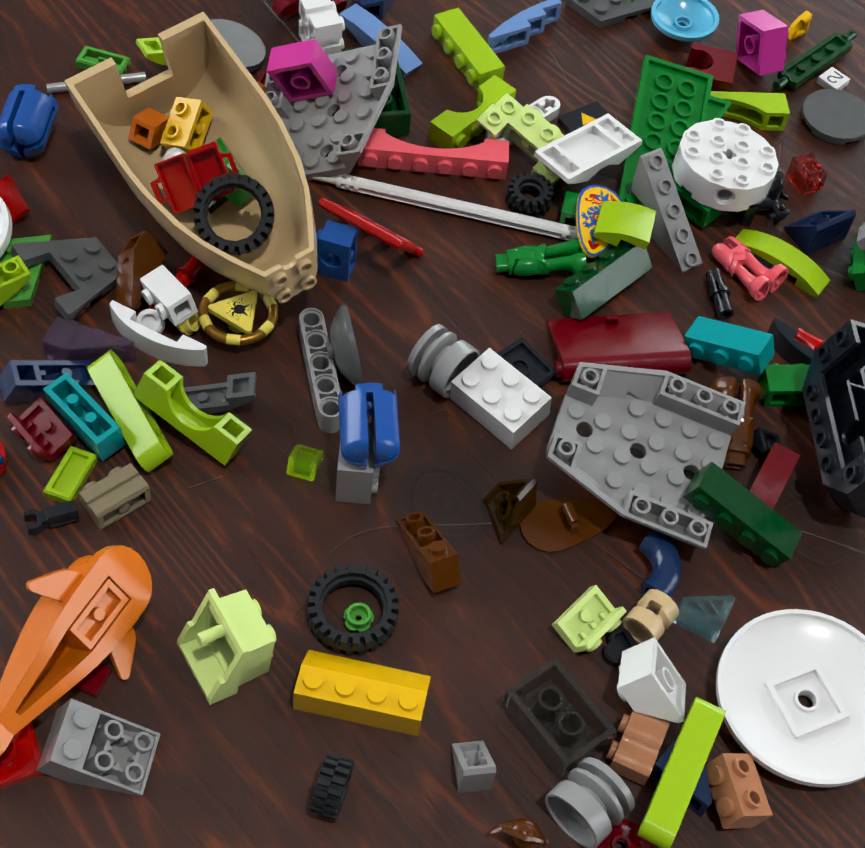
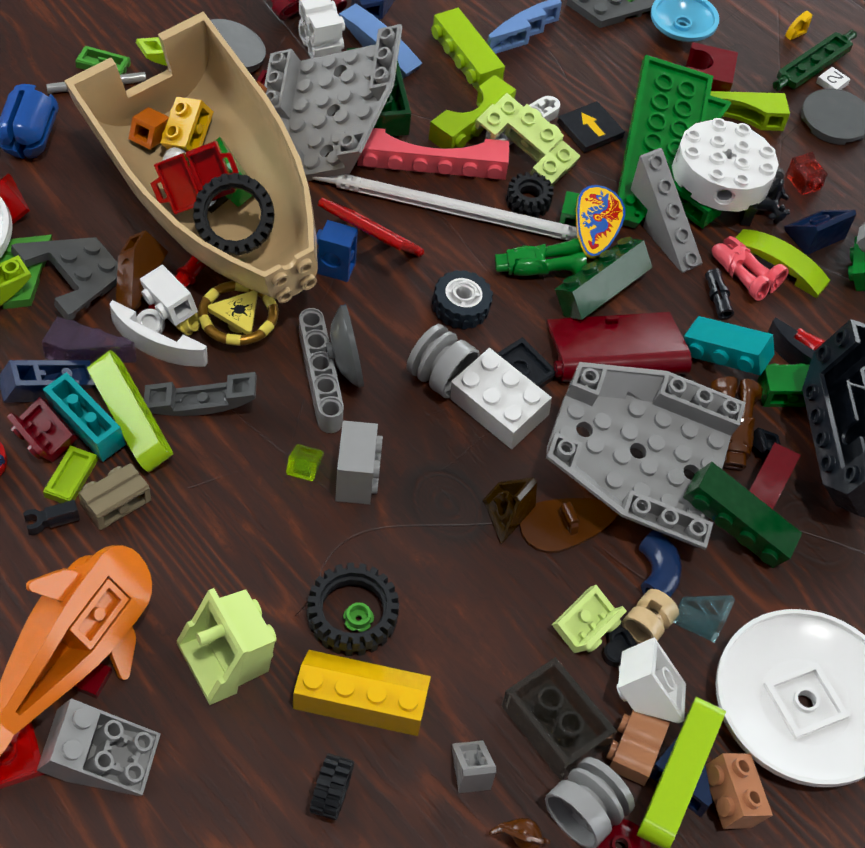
lime arch [133,360,252,466] -> none
dark pink brick [267,39,338,103] -> none
blue cylinder [338,383,400,468] -> none
reddish brown slope [396,510,462,593] -> none
white slope [534,114,642,184] -> none
lime slope [593,201,656,250] -> none
dark pink brick [736,10,789,76] -> none
none -> black wheel [432,270,493,329]

